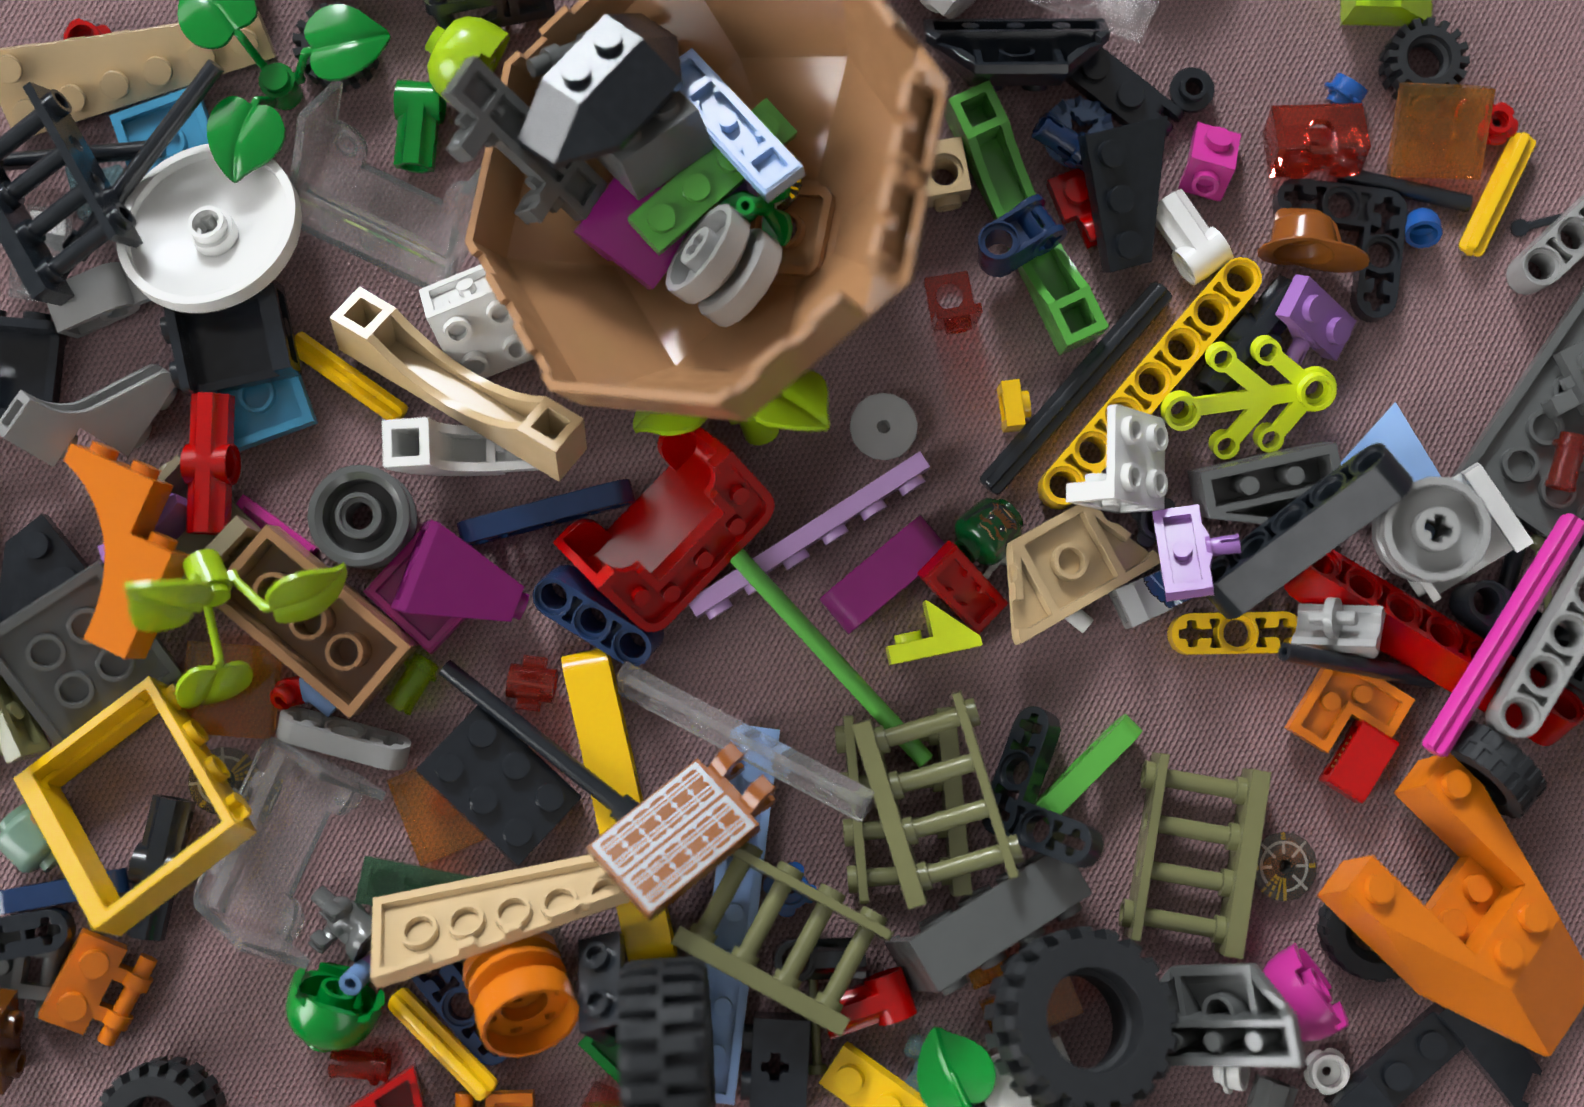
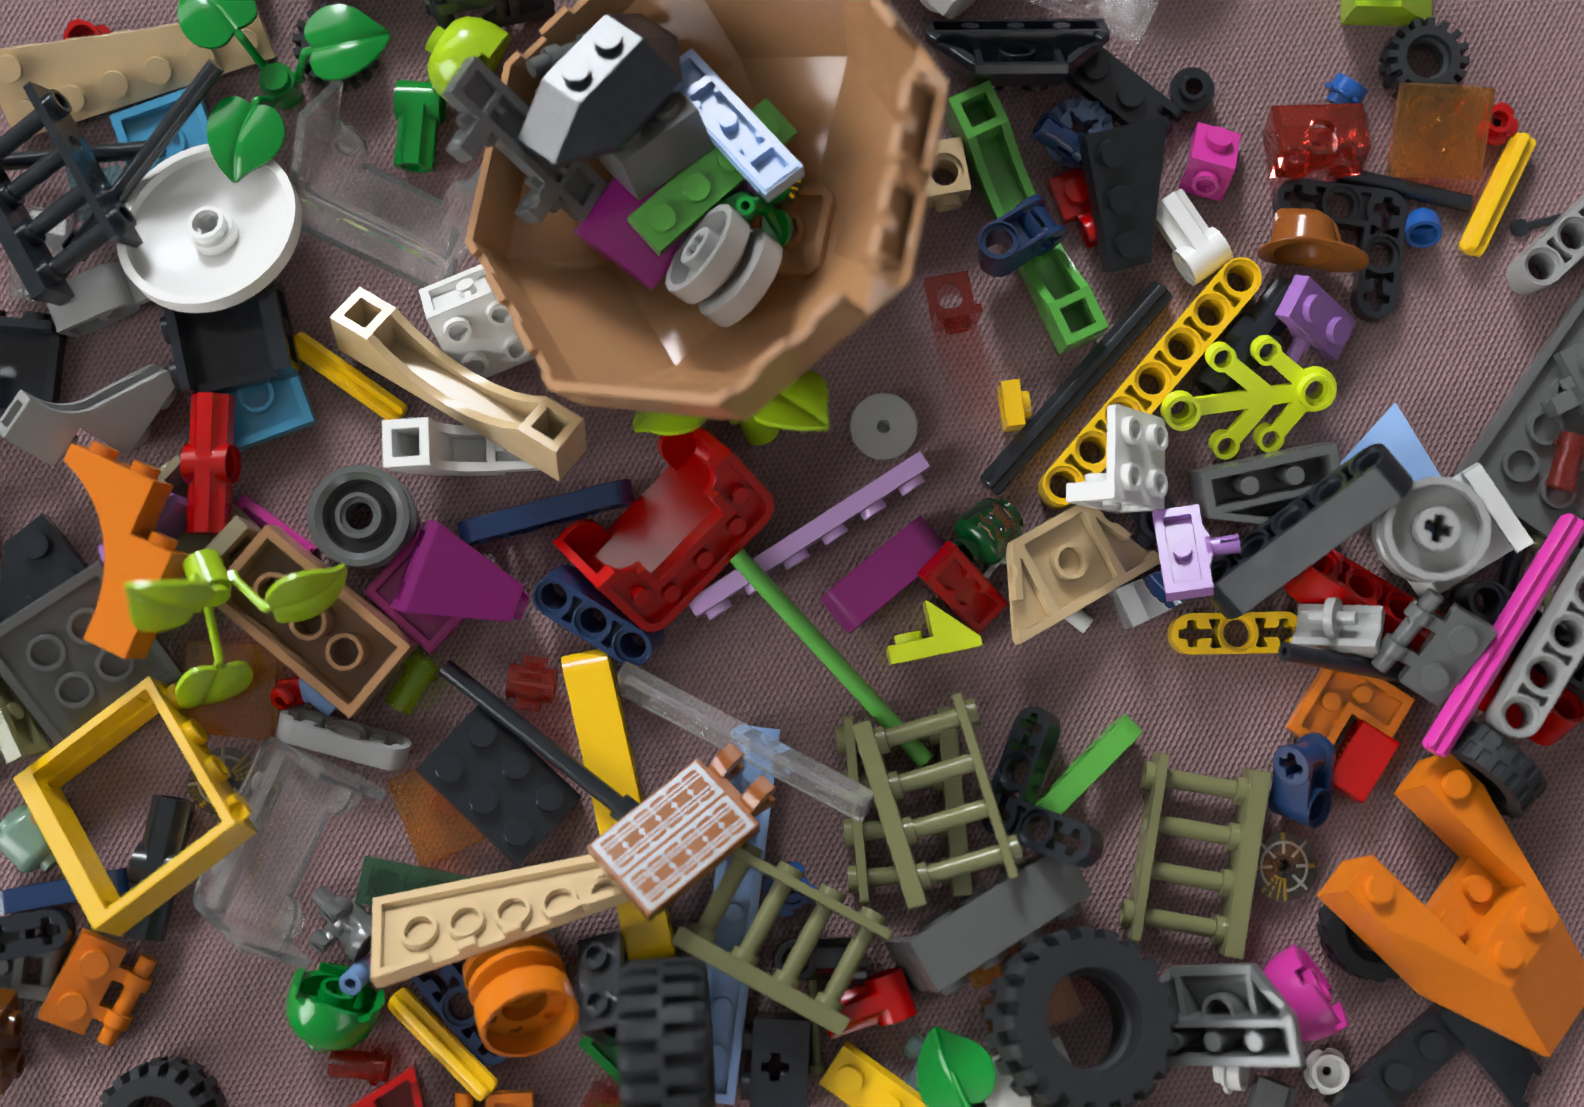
none -> dark blue piece [1269,732,1336,829]
none -> dark grey plate [1371,588,1498,707]

